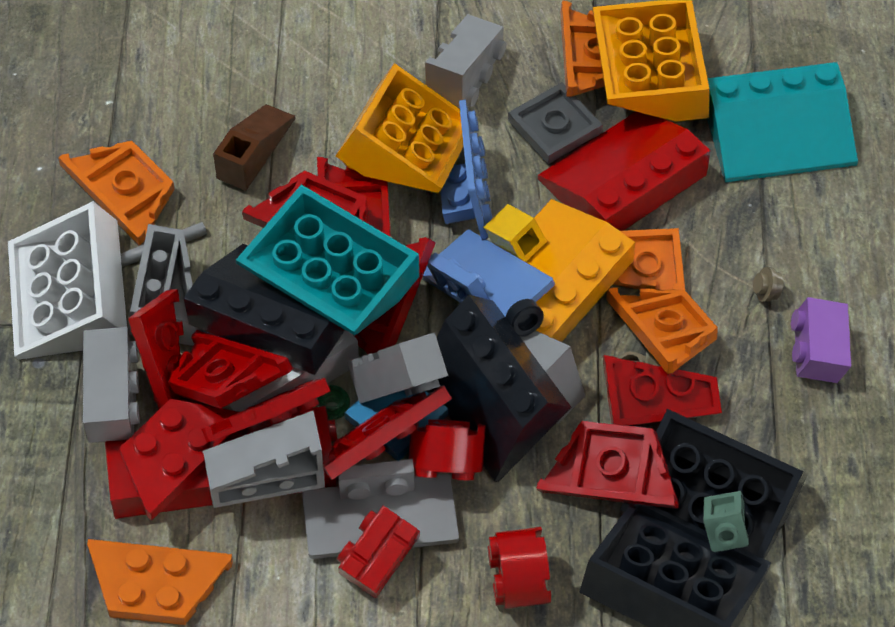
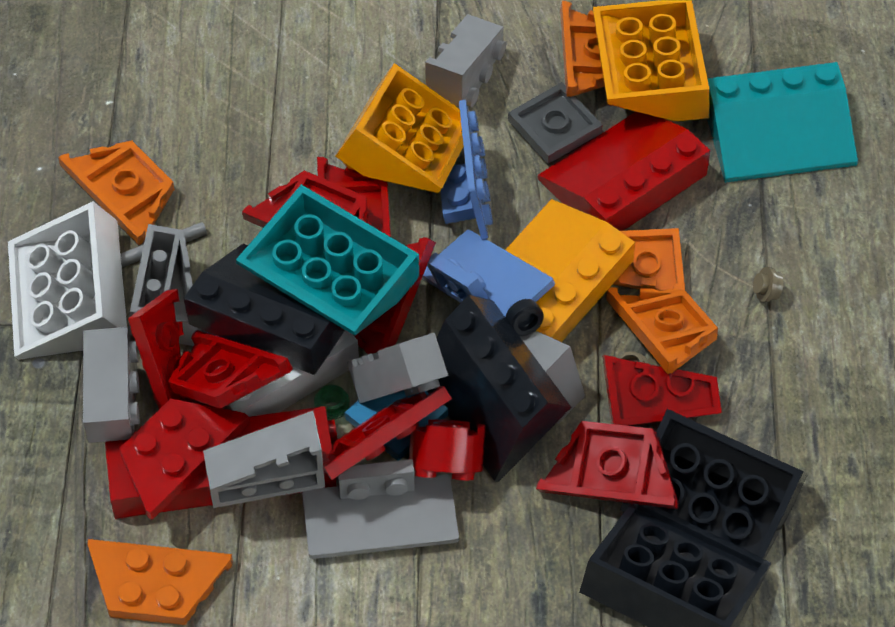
red wing [201,378,331,443] -> none
reddish brown slope [213,104,296,191] -> none
red brick [337,506,420,598] -> none
yellow brick [484,204,547,262] -> none
red brick [488,527,551,609] -> none
sand green bracket [703,491,749,552] -> none
medium lavender brick [791,297,851,383] -> none

